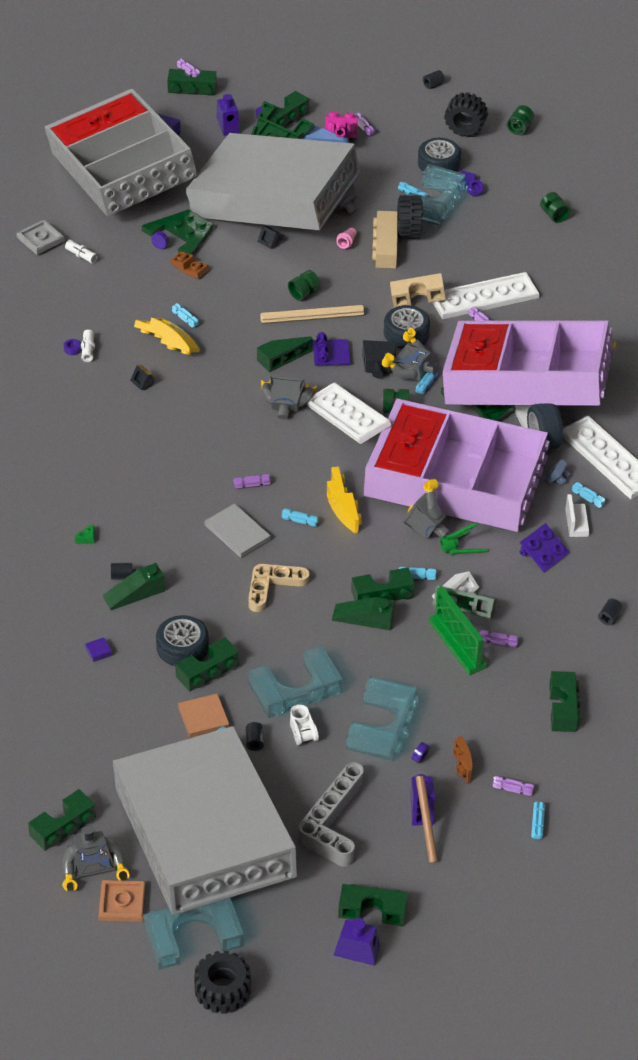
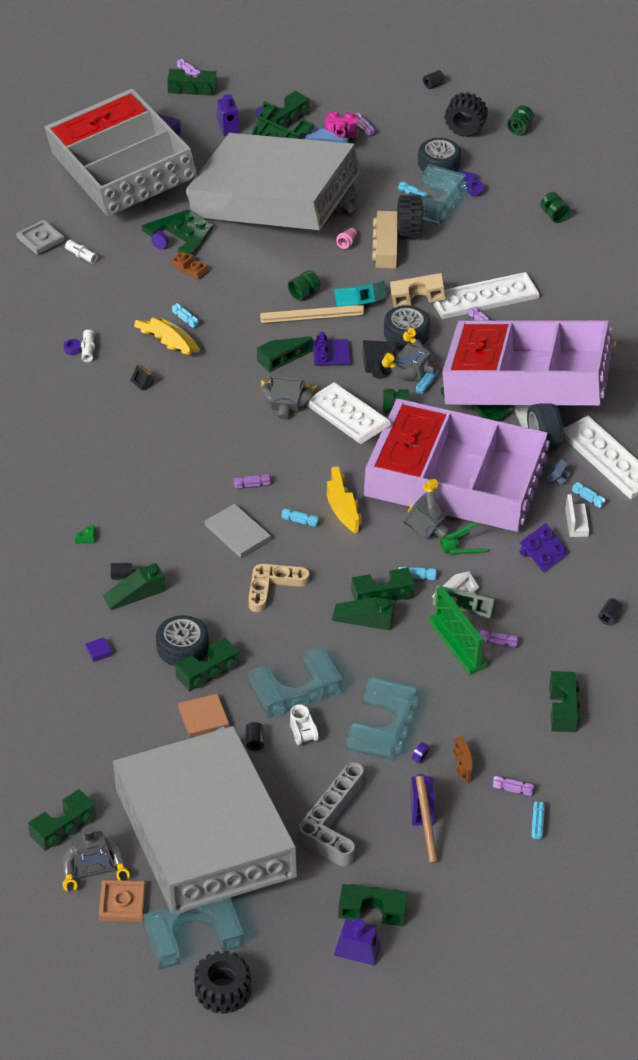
black tile [257,226,280,248] -> none
none -> teal slope [334,280,387,307]

